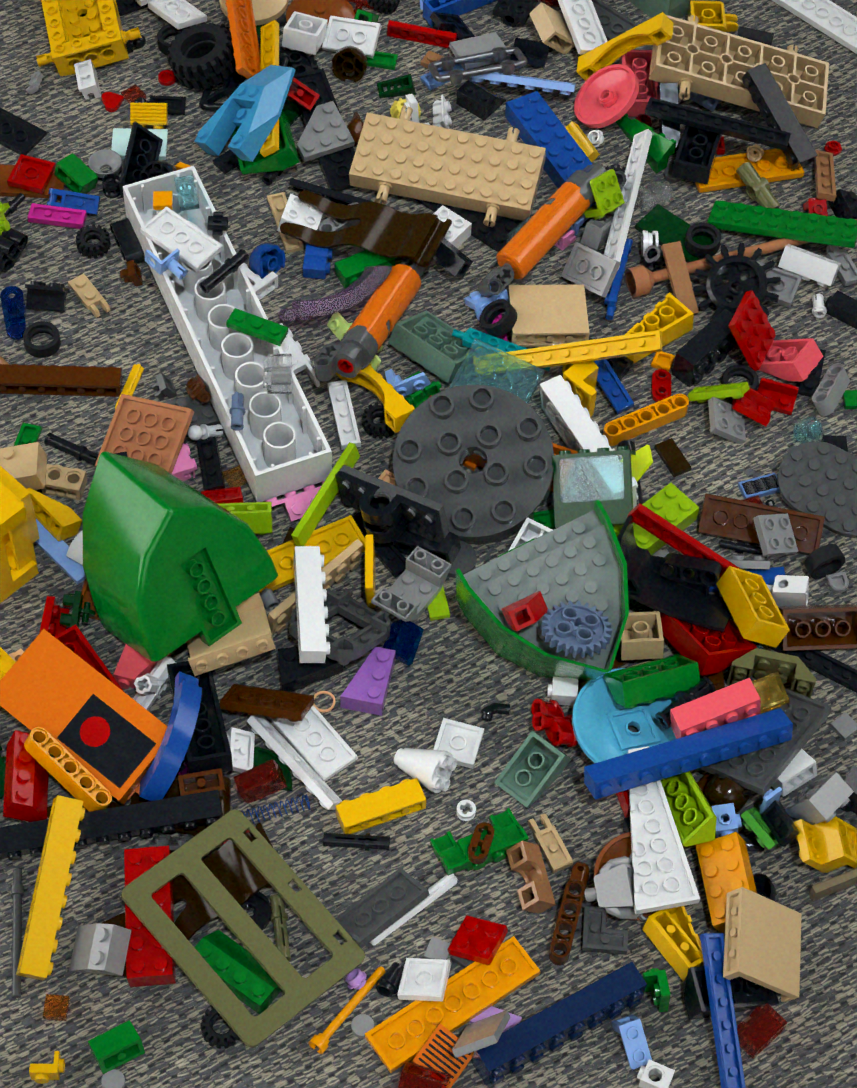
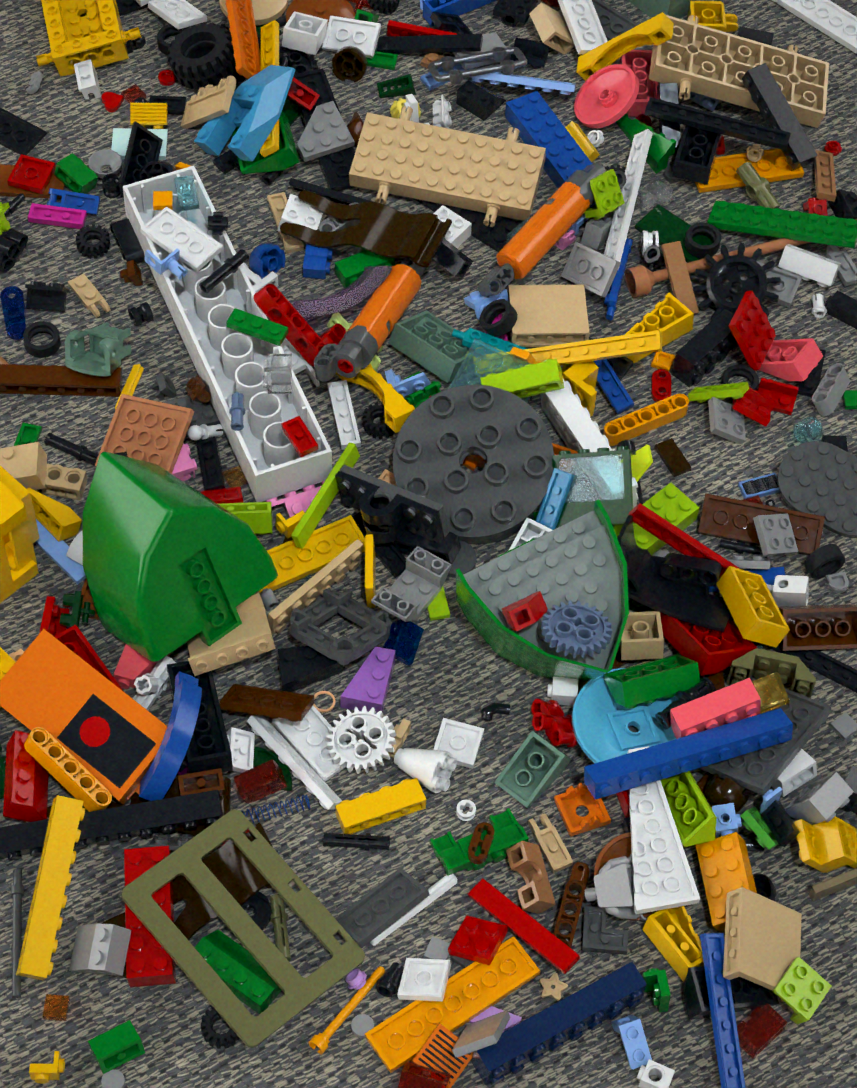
white brick [293,546,330,663] -> none
none -> sand green piece [64,322,131,376]
none -> black wheel [128,302,154,326]
none -> tan hinge [181,76,236,129]
none -> red beam [254,284,346,367]
none -> yellow bracket [275,510,305,538]
none -> red plate [281,416,318,457]
none -> white gear [326,706,397,774]
none -> black tile [377,34,483,54]
none -> tan plate [388,718,411,758]
none -> red tile [468,878,580,974]
none -> lime brick [481,359,564,399]
none -> light orange tile [510,347,535,364]
none -> dark azure tile [536,468,574,530]
none -> tan plate [539,973,568,1001]
none -> orange piece [554,783,611,837]
none -> lime bracket [773,957,832,1024]

